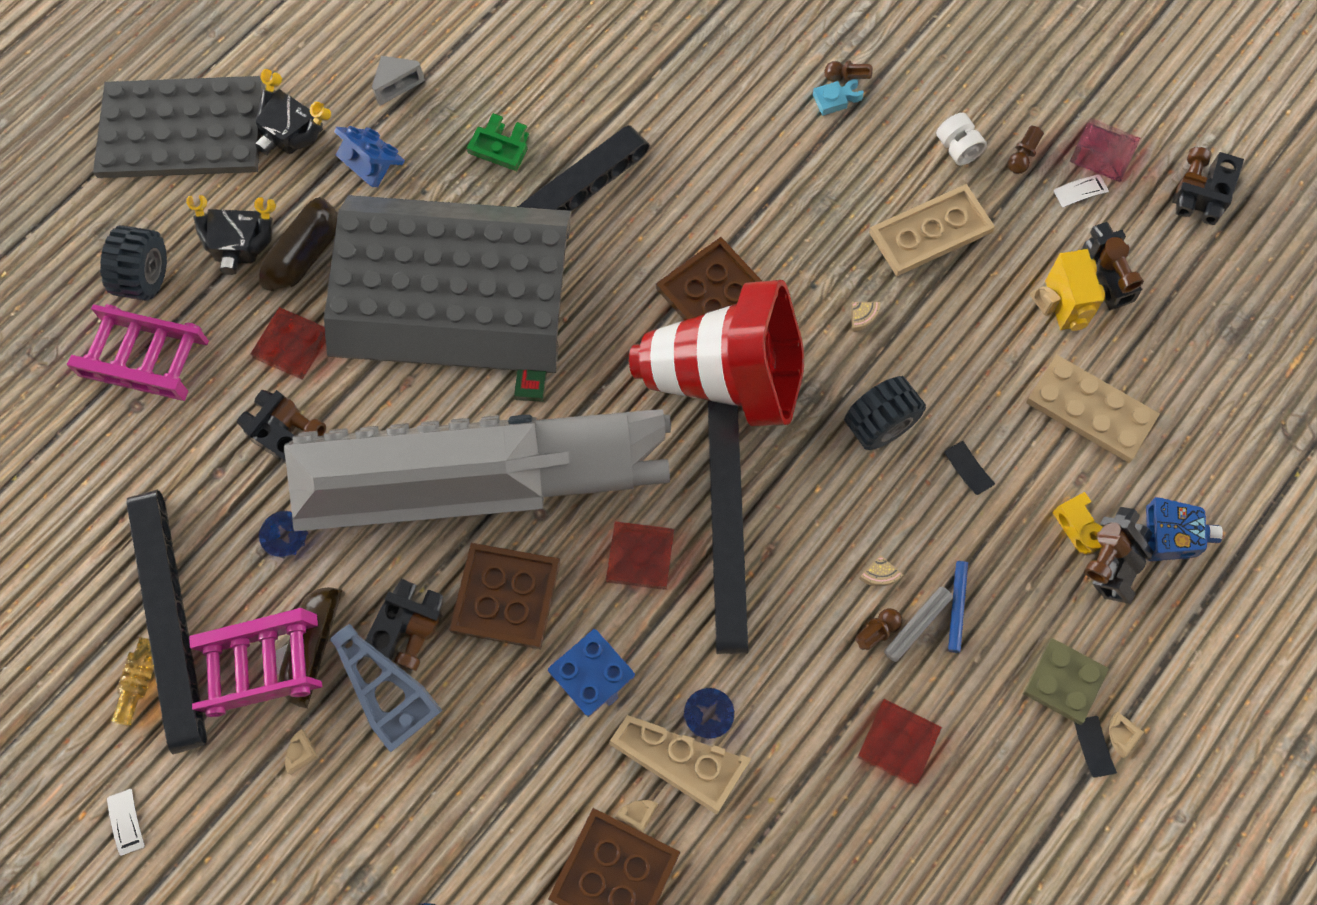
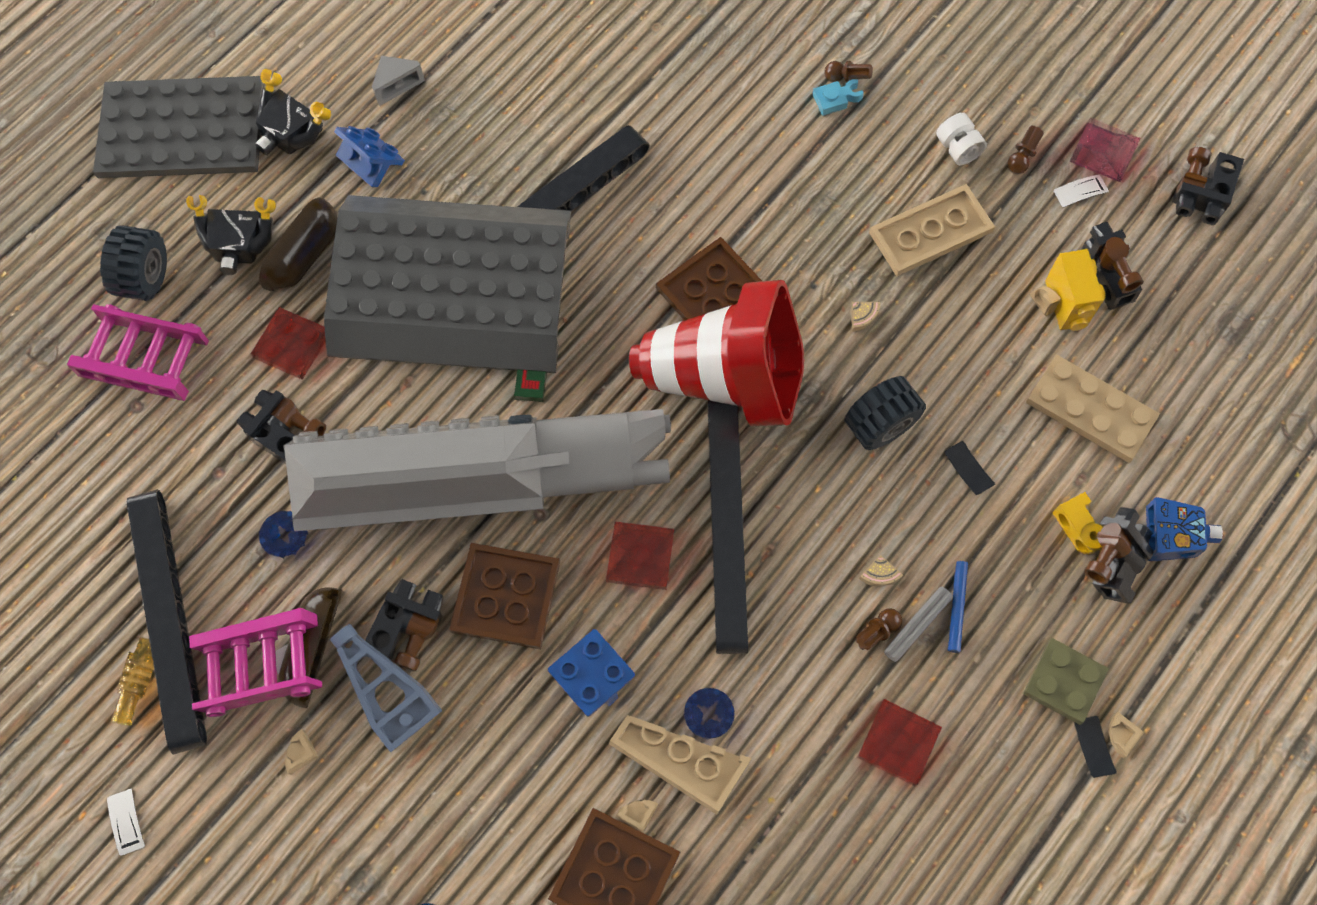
green plate [466,113,529,172] -> none

